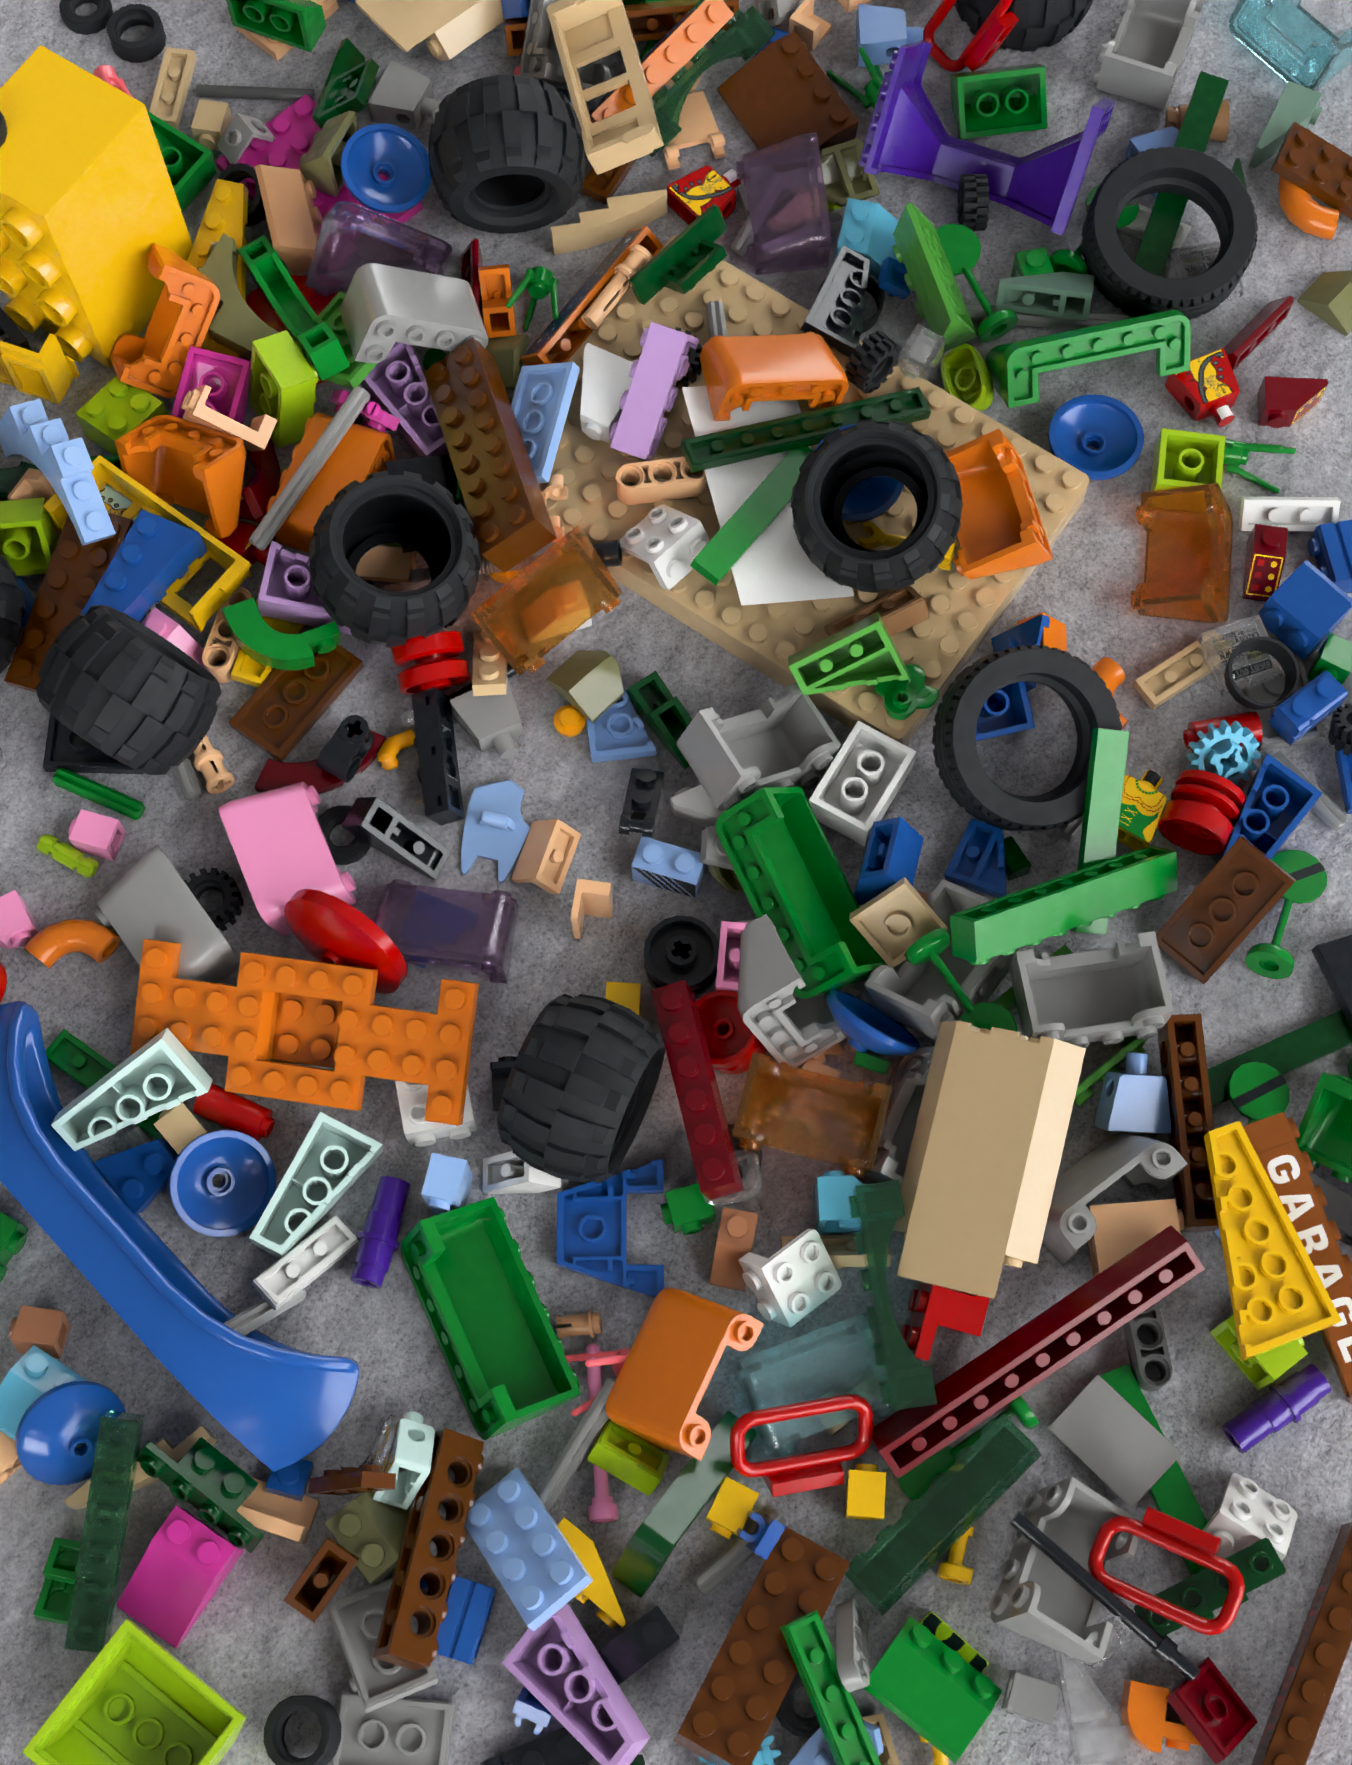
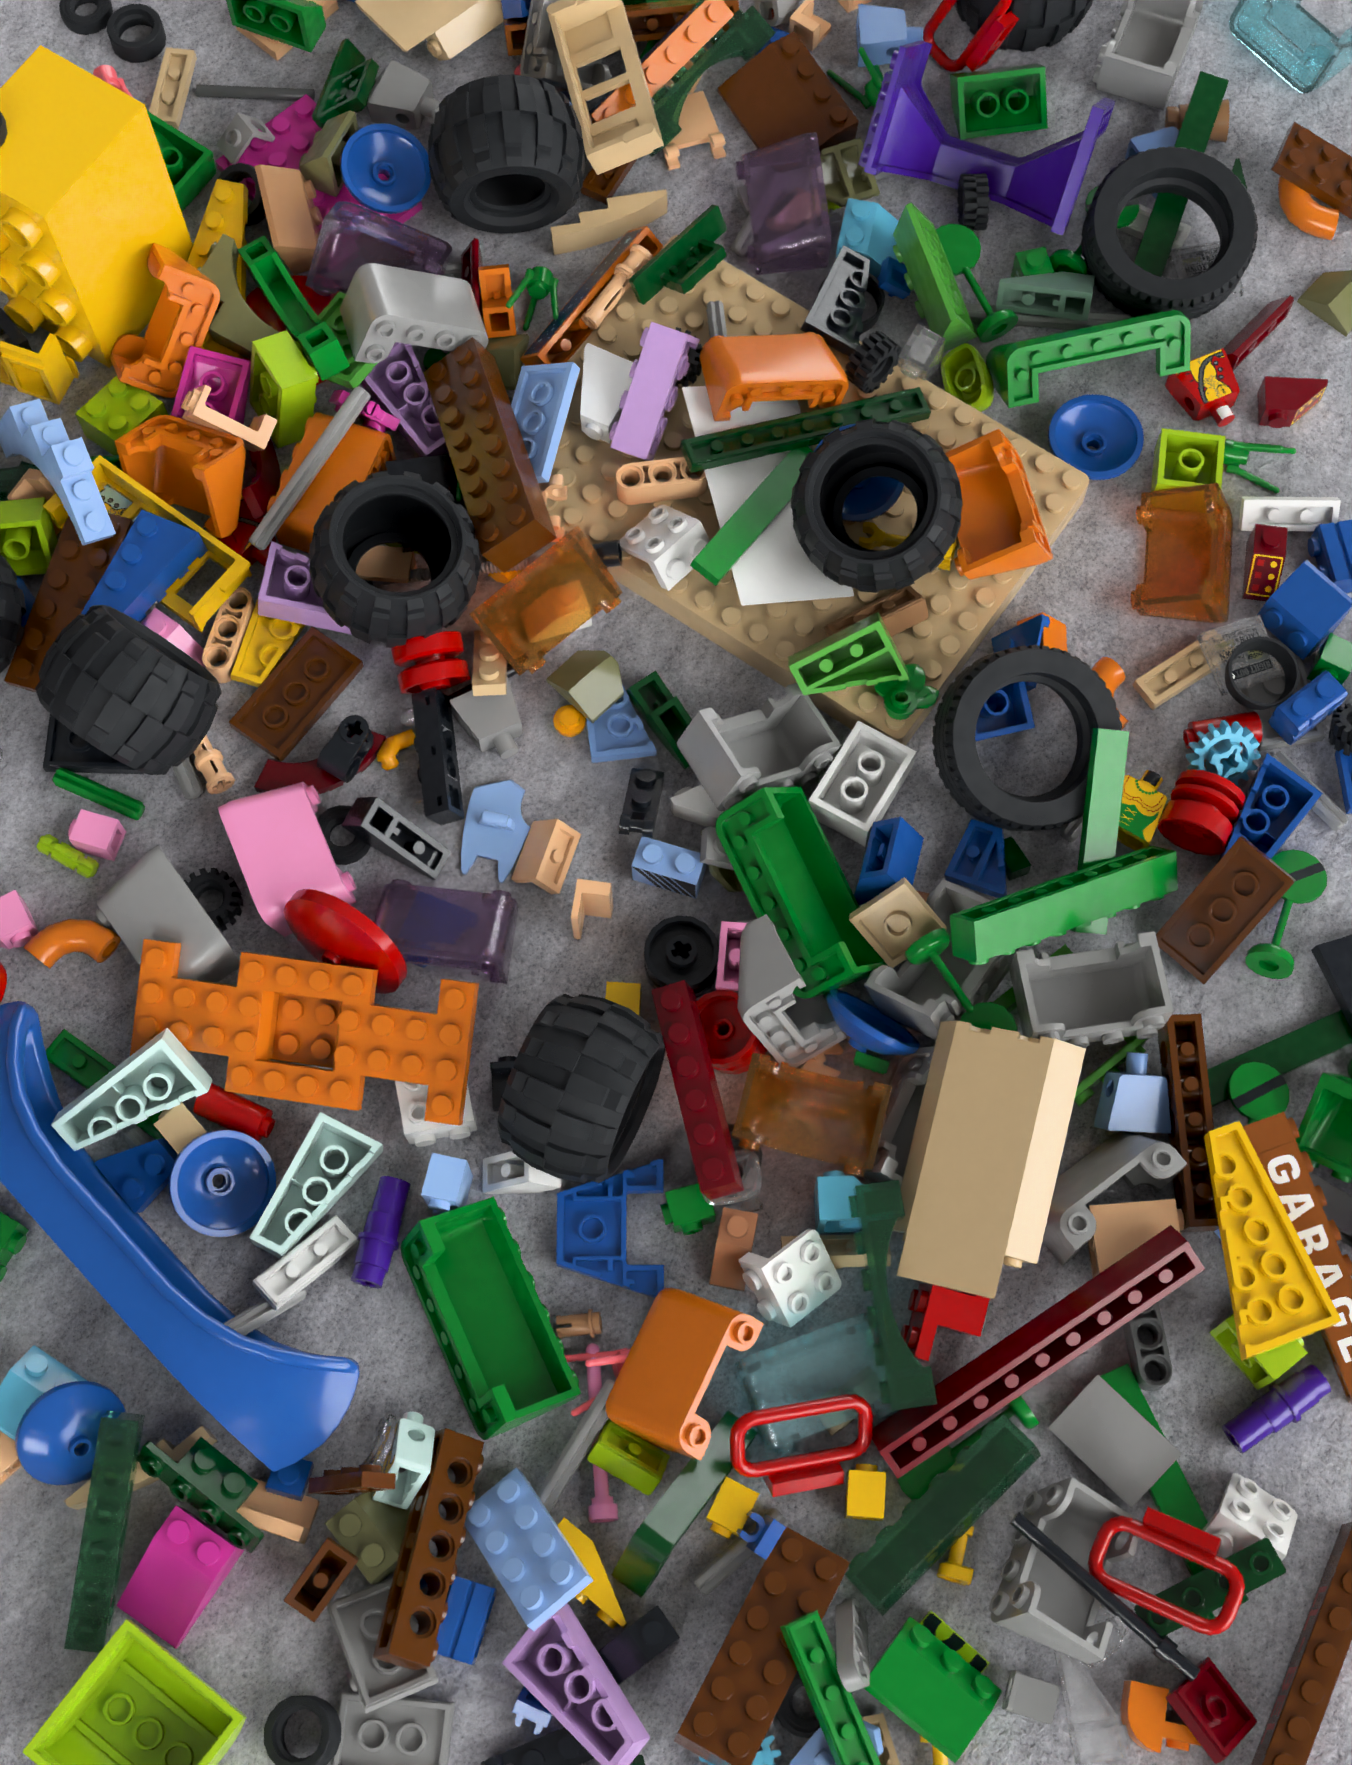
nougat brick [9,1305,71,1359] -> none
green slope [33,1537,92,1626] -> none
tan brick [191,99,233,150] -> none
green arch [222,597,340,670] -> none
torso [667,165,741,225] -> none
sand green slope [1249,81,1322,168] -> none

